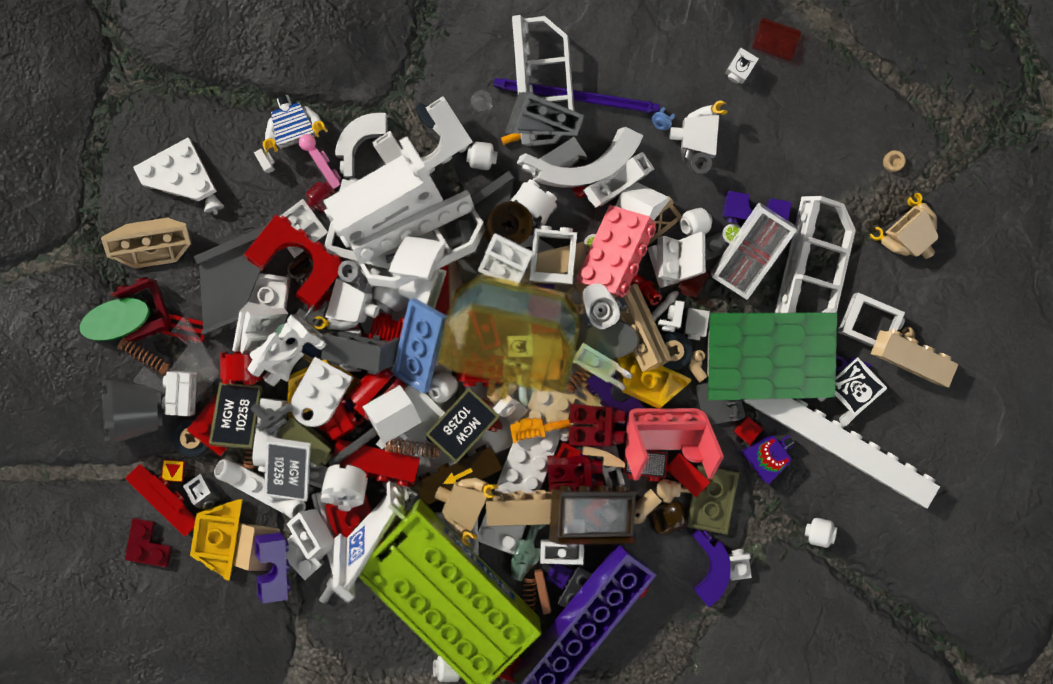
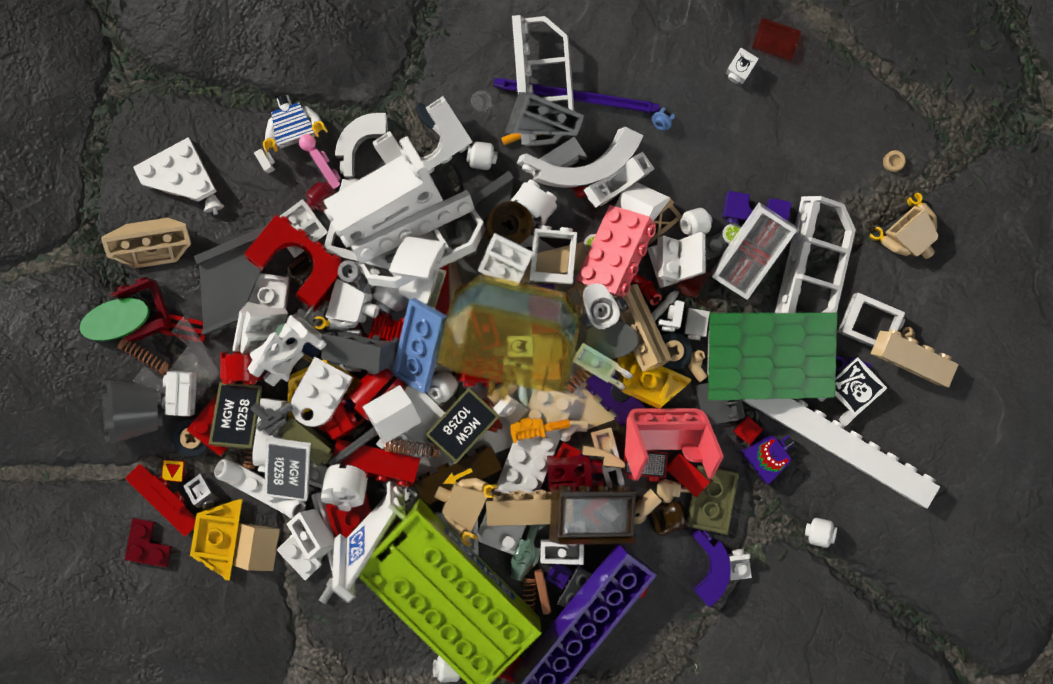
arch [255,532,290,604] -> none
dark red hips [569,404,627,446] -> none
white torso [669,101,728,175] -> none

